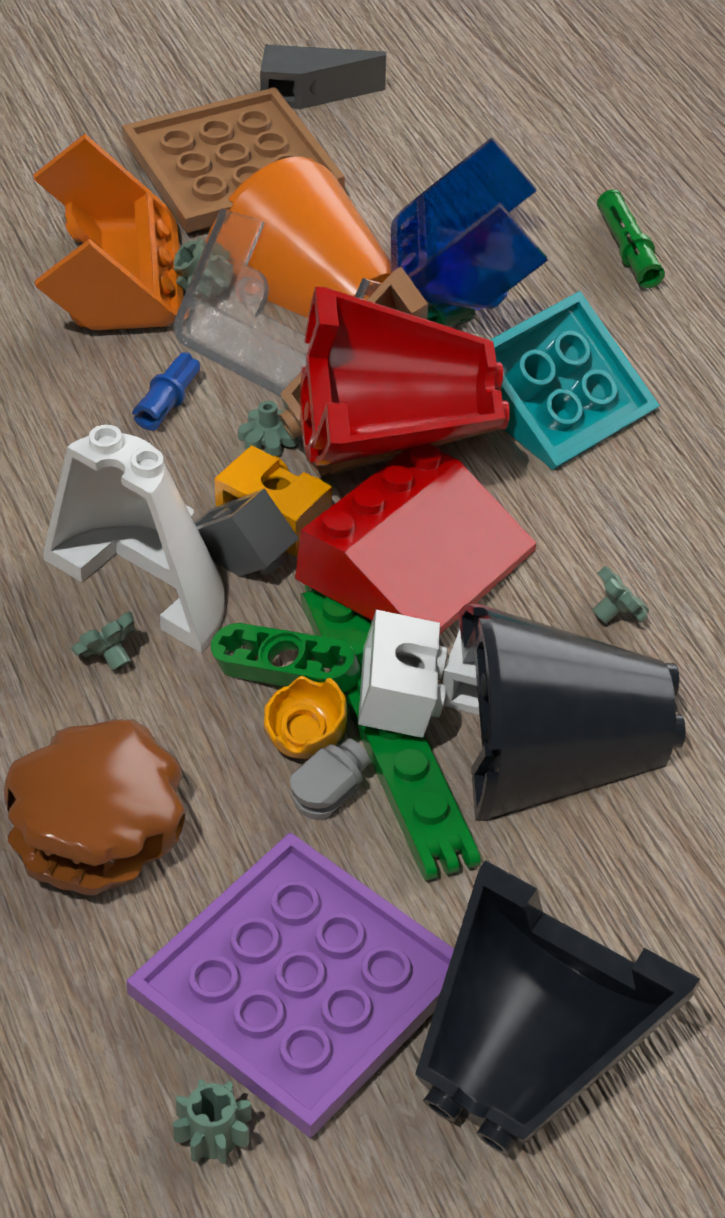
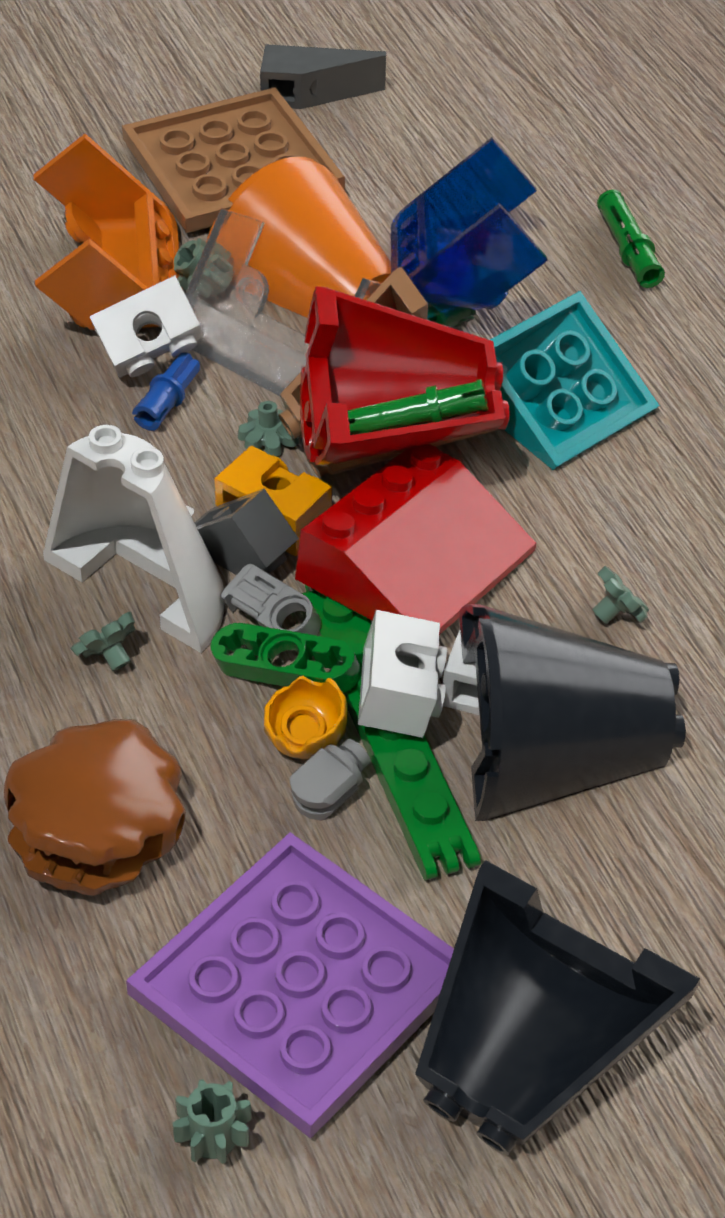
none -> white brick [90,276,203,378]
none -> light grey piece [221,564,321,635]
none -> green pin [348,379,488,435]

